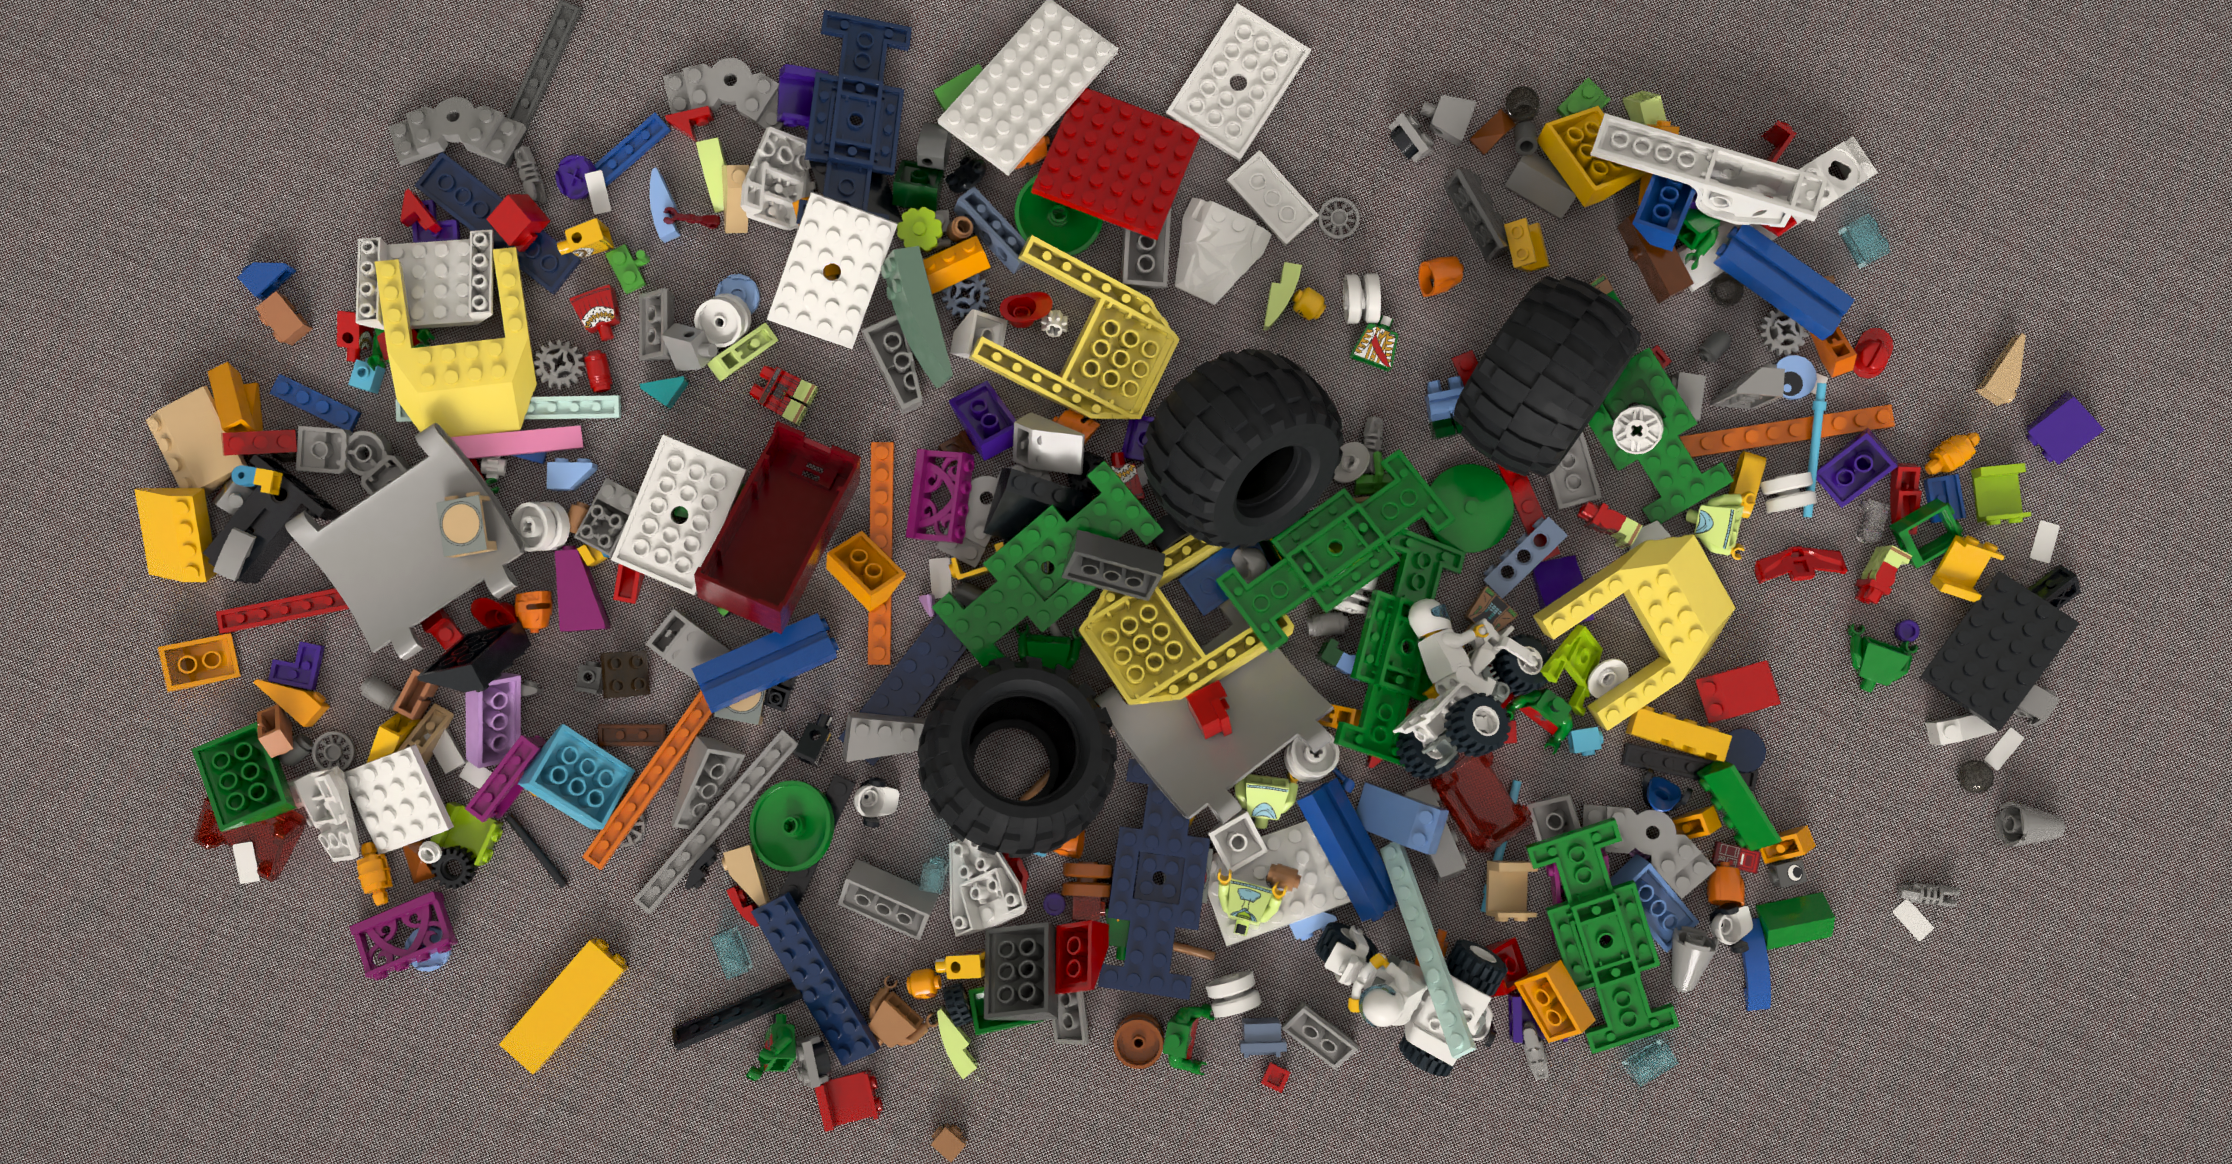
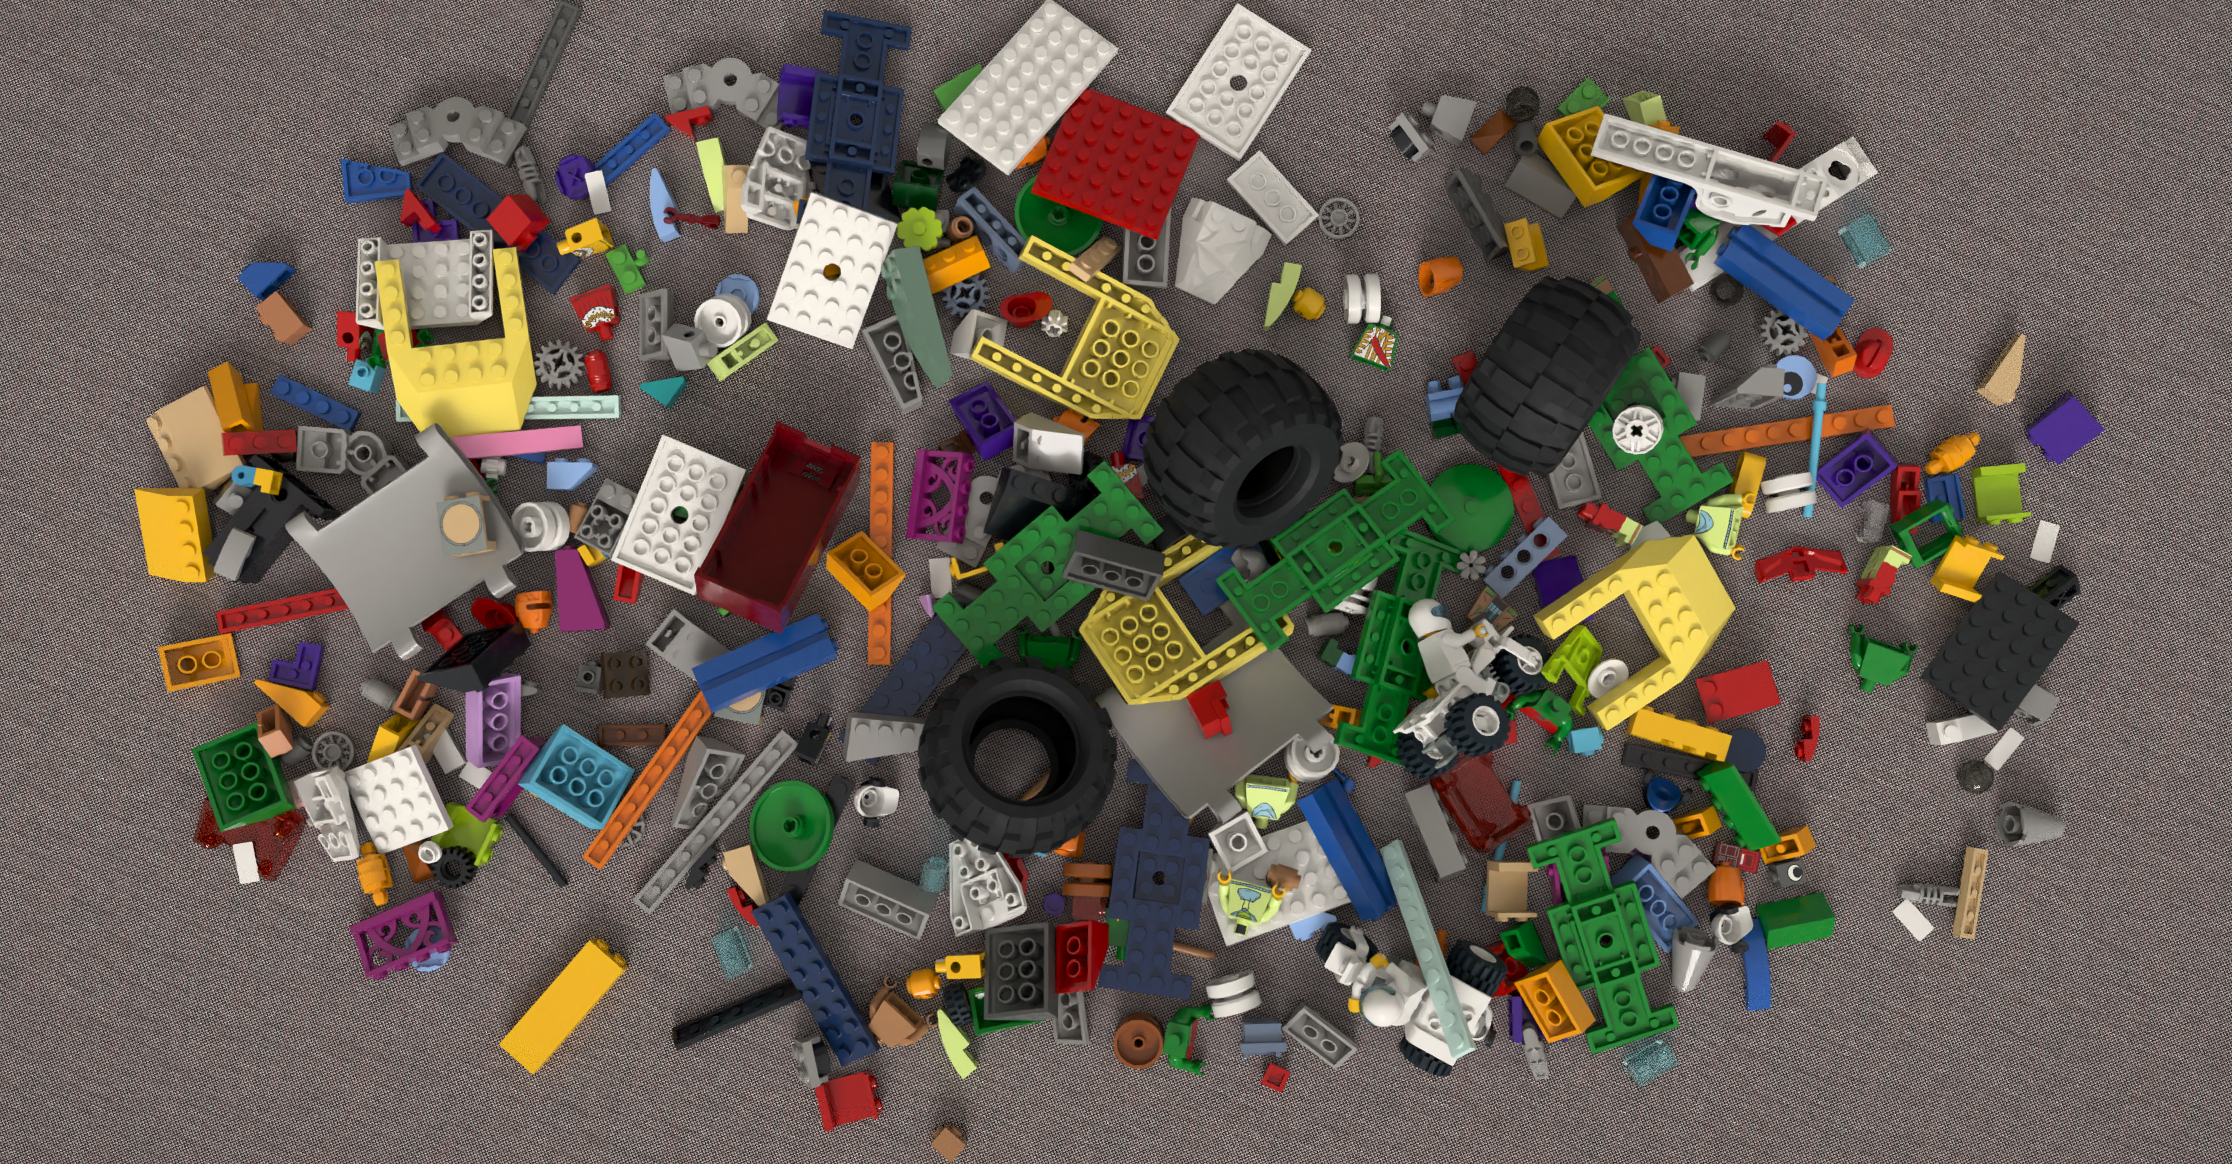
green torso [746,1014,796,1081] -> none
hips [749,365,819,426] -> none
medium blue slope [1356,782,1449,854] -> none
dark purple tile [1894,620,1920,642] -> none
none -> blue wing [341,158,414,204]
none -> tan plate [1068,236,1122,283]
none -> light grey plant [1457,550,1486,580]
none -> green slope [1500,920,1548,968]
none -> red slope [1794,715,1820,762]
none -> tan plate [1952,846,1989,939]

